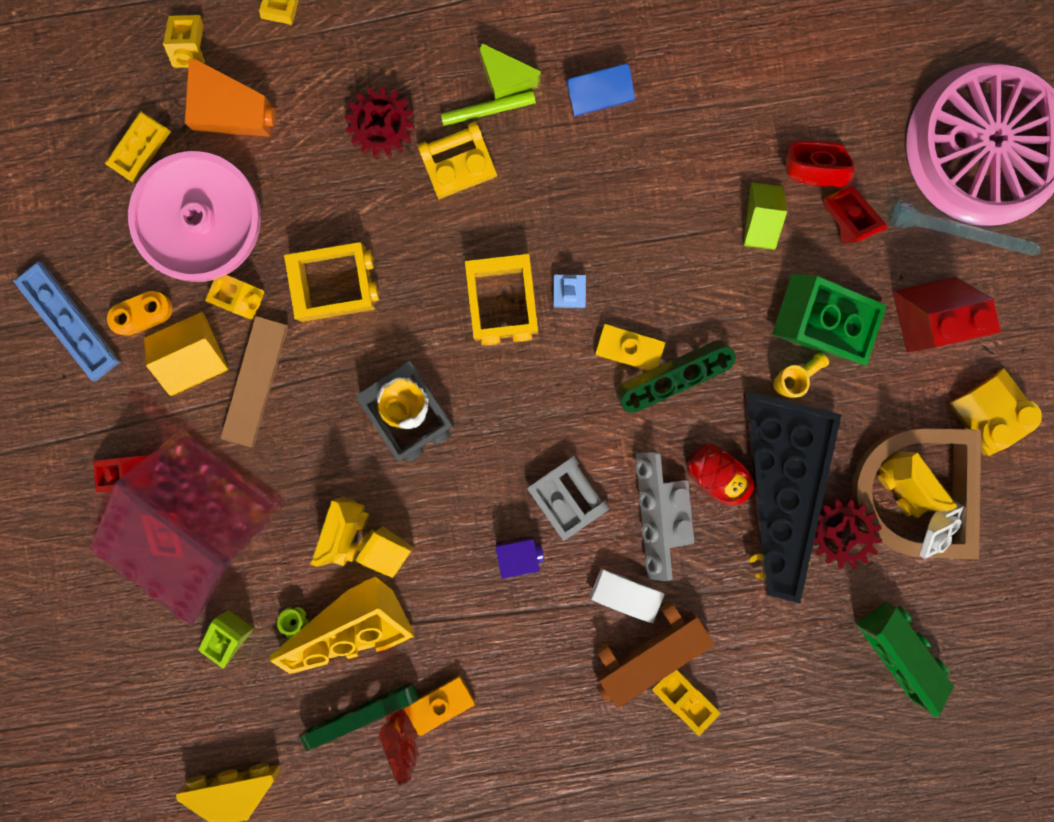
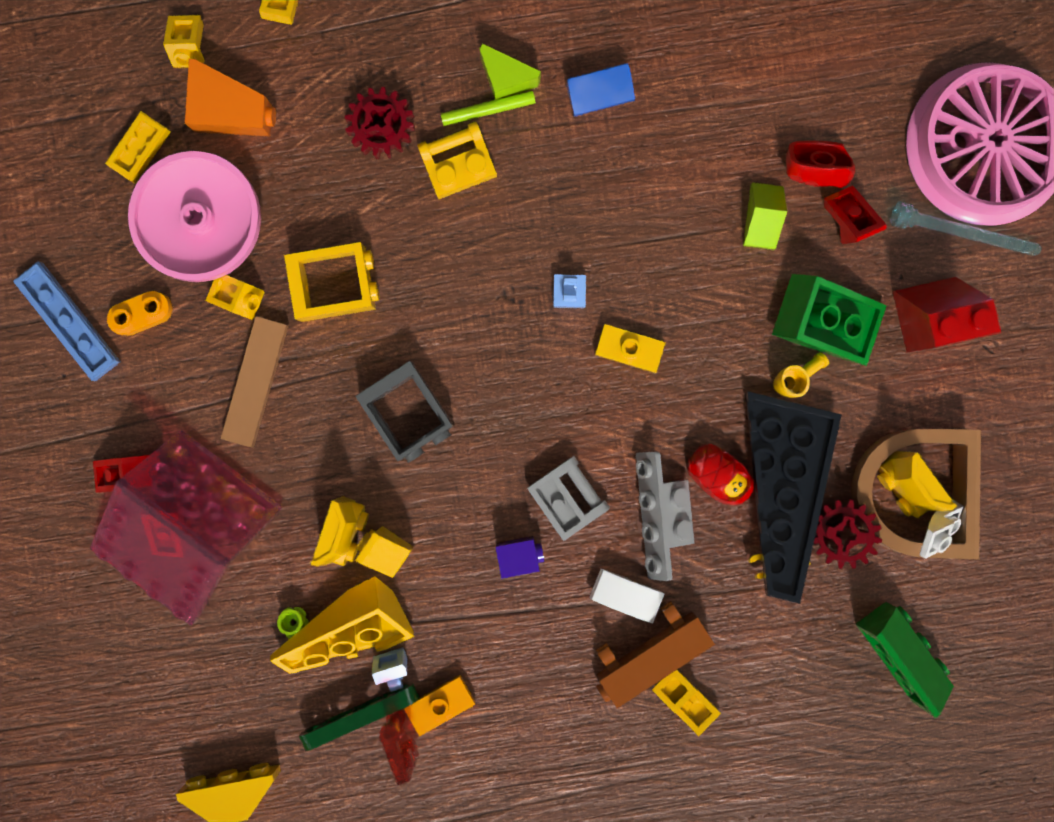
yellow slope [144,312,229,396] -> none
lime slope [198,609,254,669] -> none
yellow hair [377,377,429,429] -> none
yellow window [465,254,538,346] -> none
dark green beam [616,340,736,413] -> none
yellow slope [949,368,1042,456] -> none
none -> tile [372,648,407,692]

